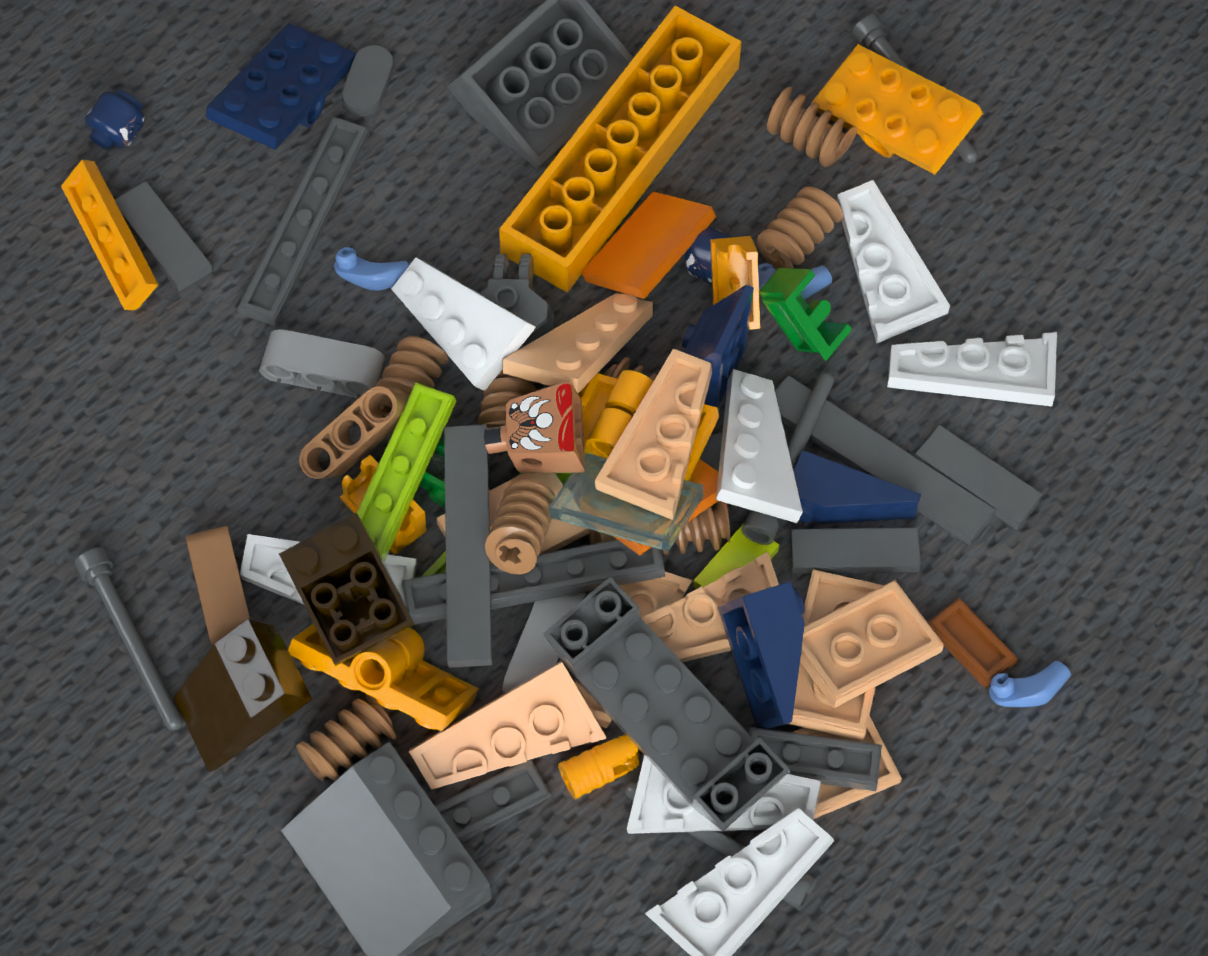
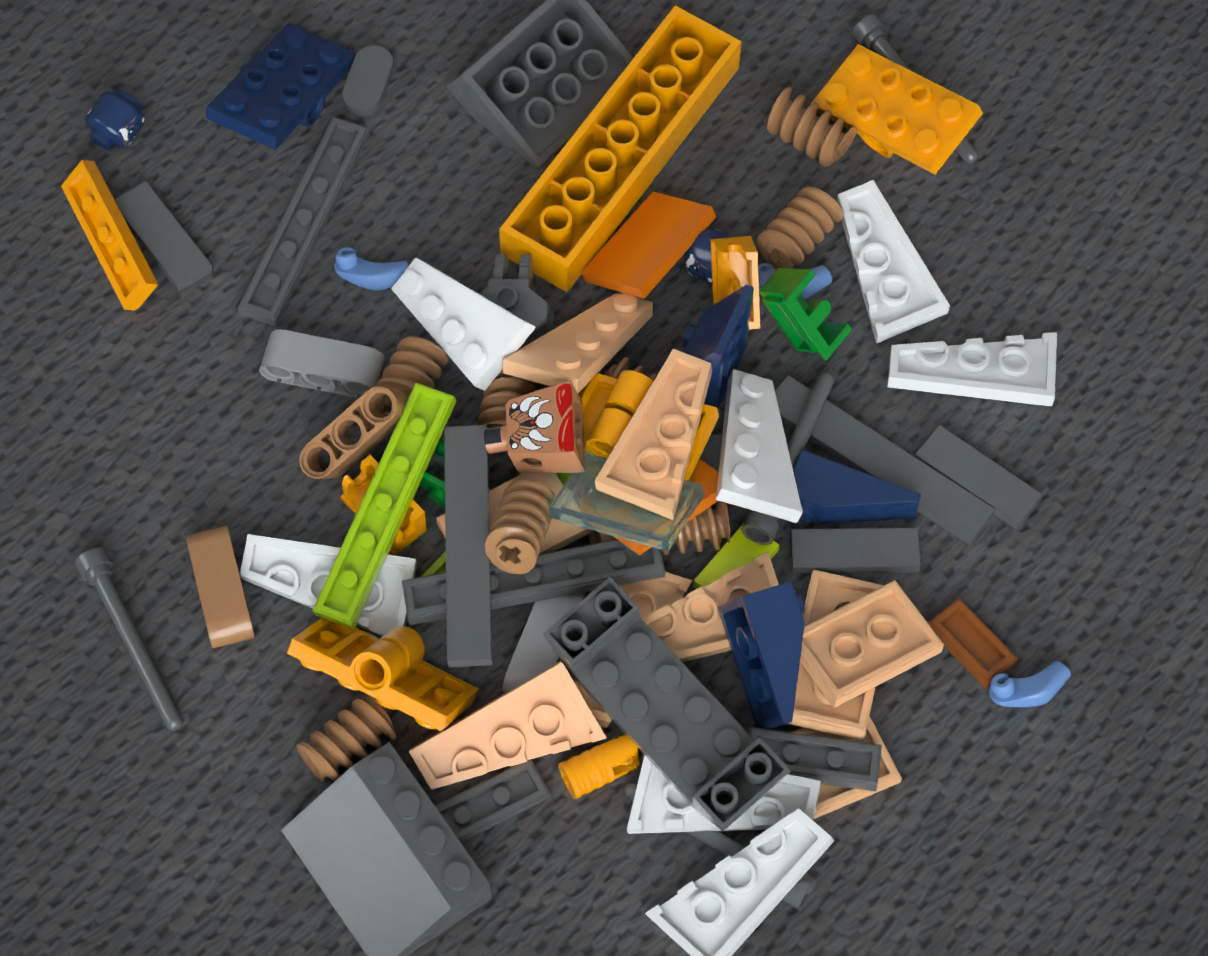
dark brown slope [174,619,313,772] -> none
dark brown slope [279,512,414,666] -> none

